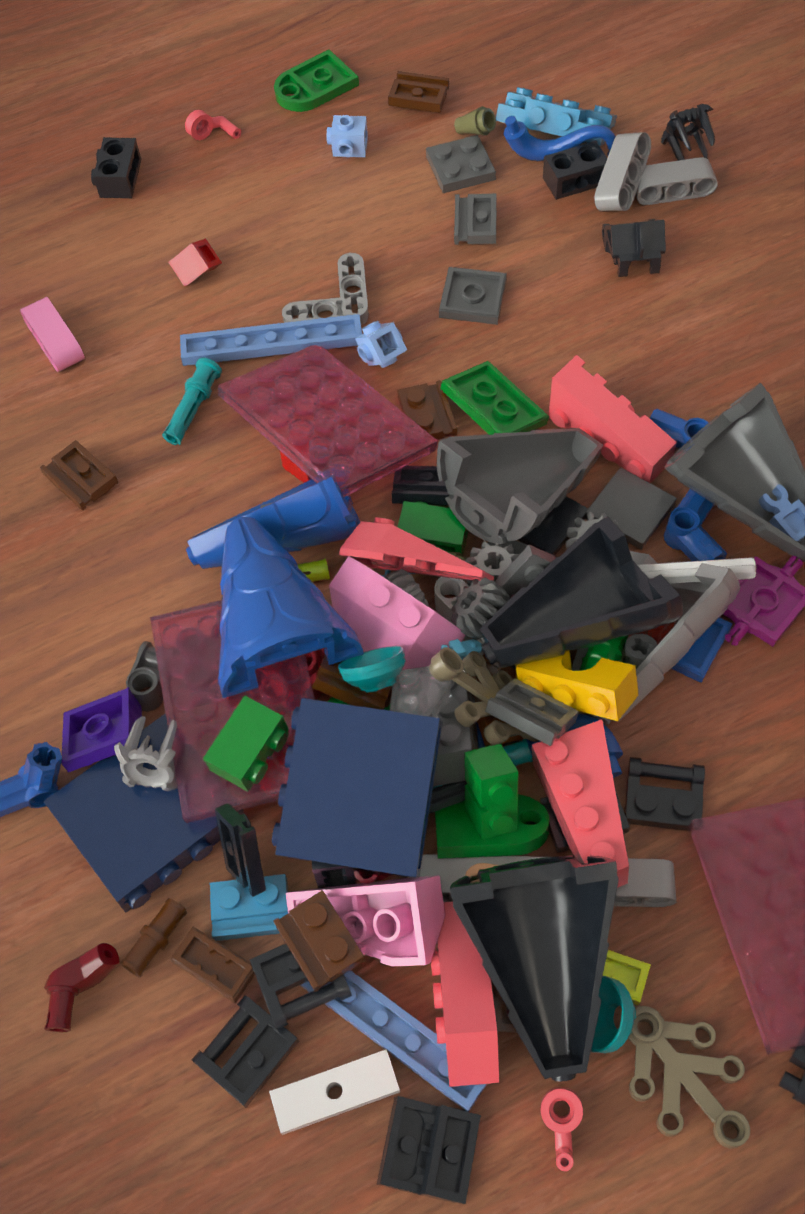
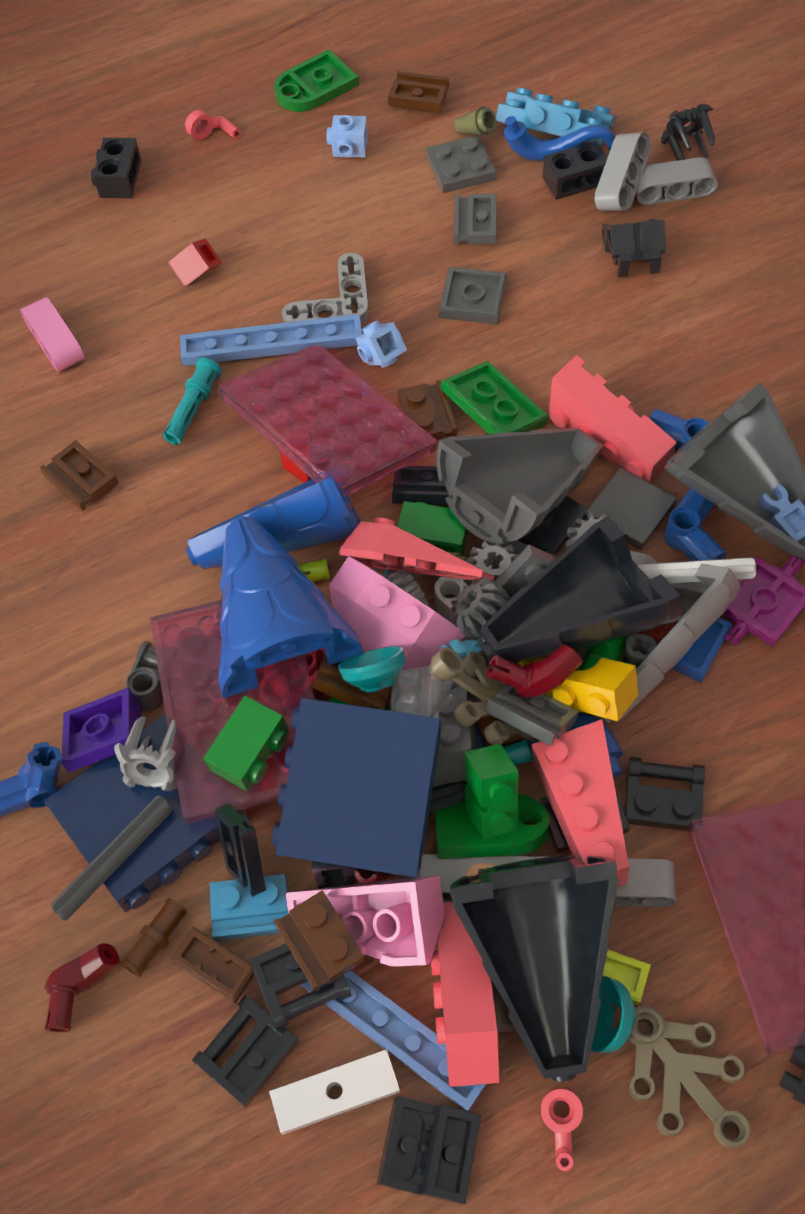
none -> dark grey axle [50,795,173,920]
none -> dark red arm [486,644,583,698]

